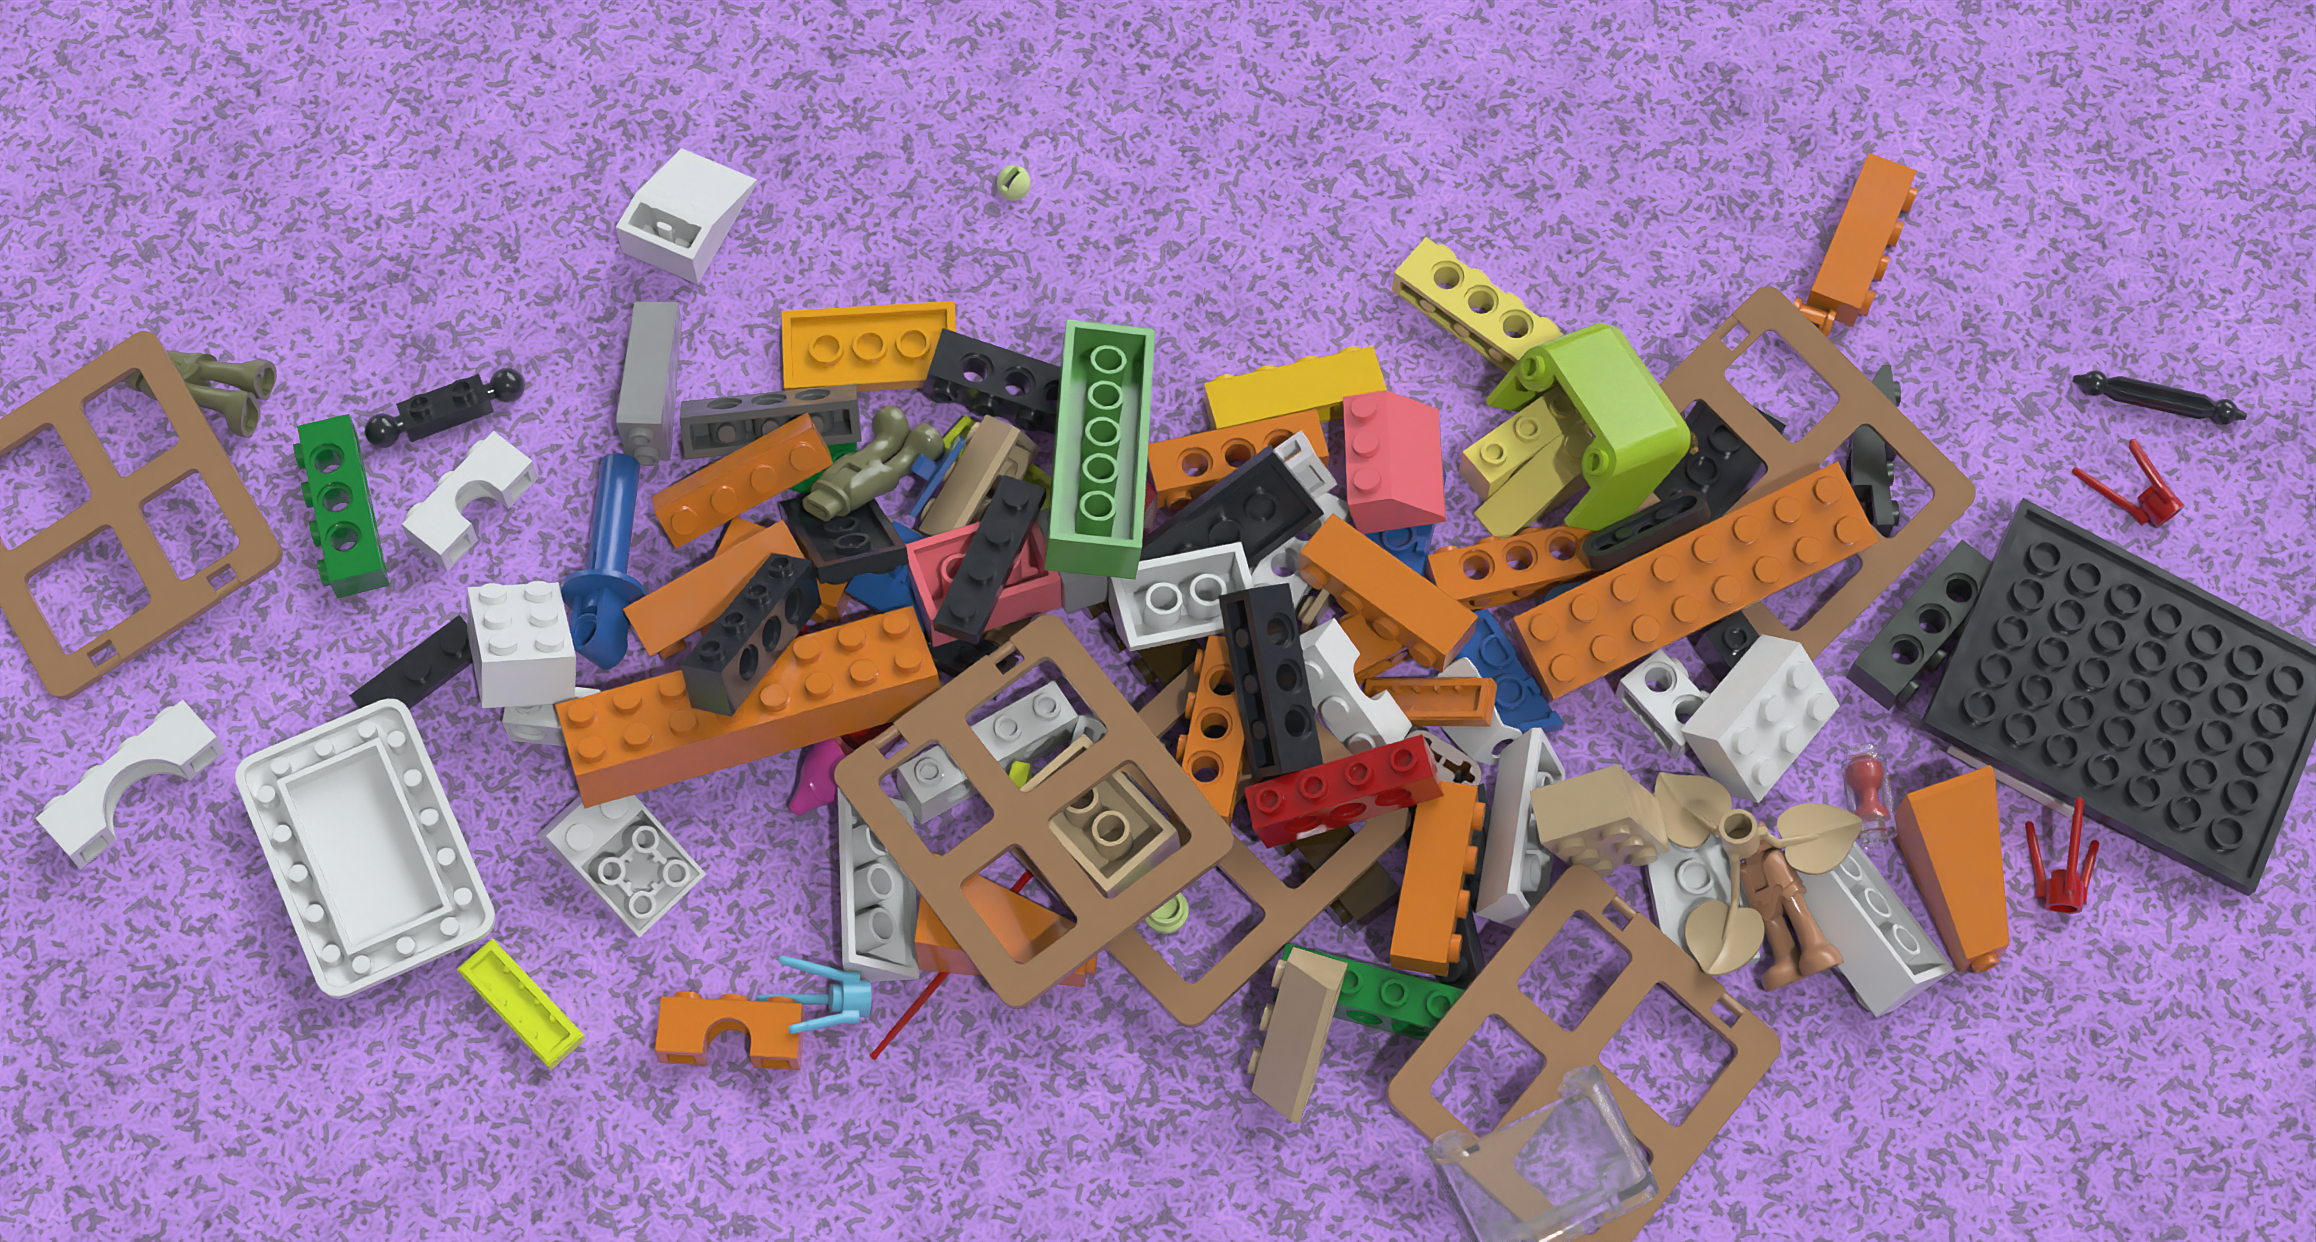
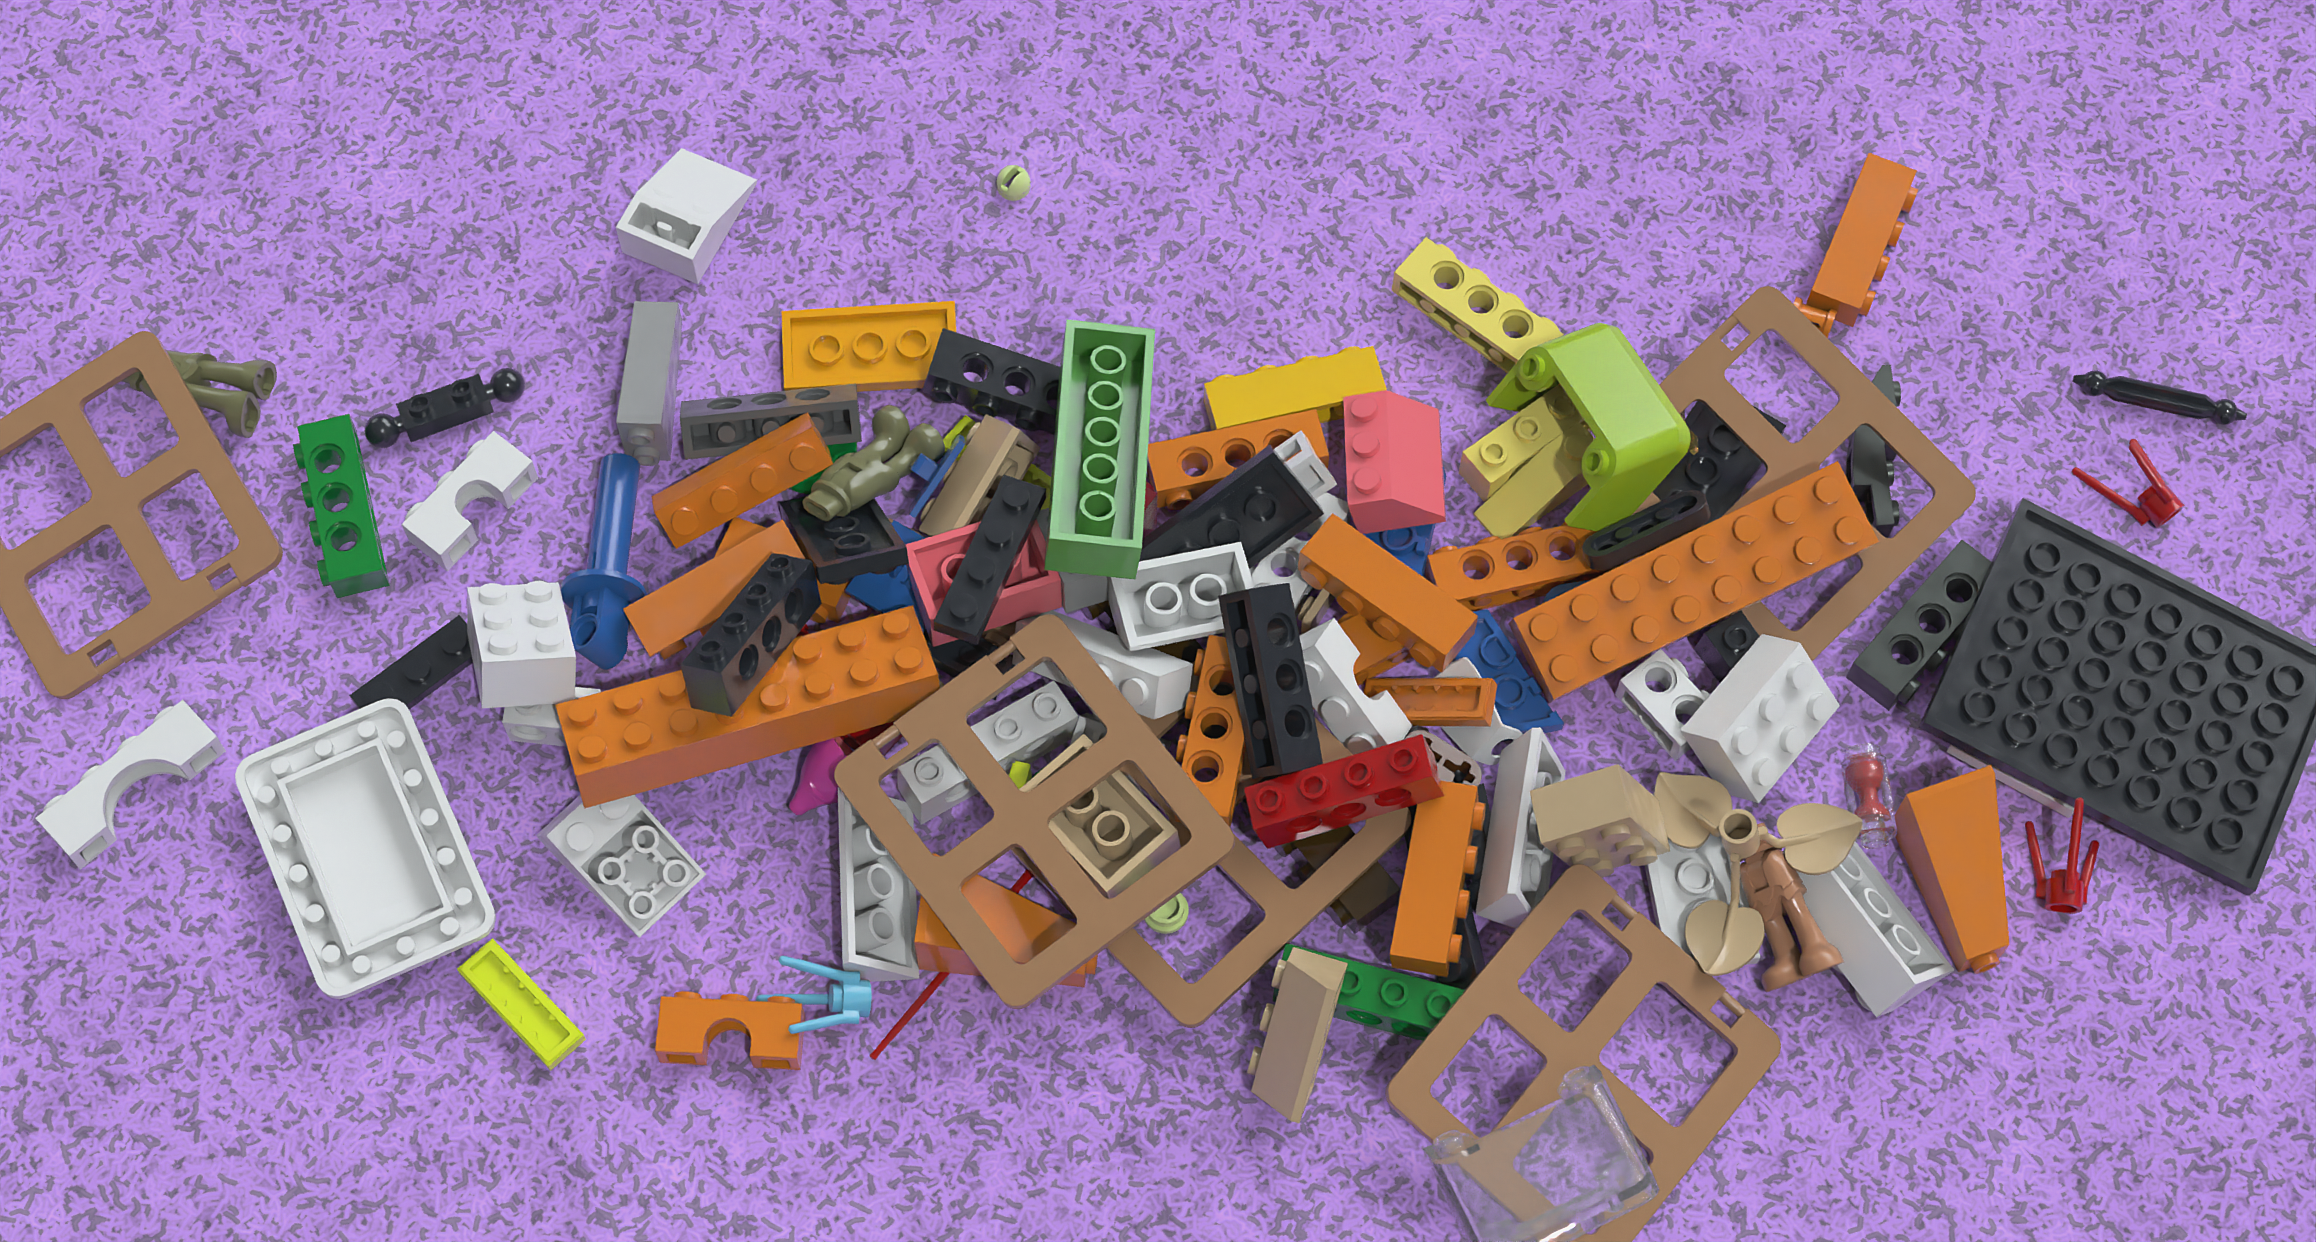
none -> white brick [1012,610,1193,720]

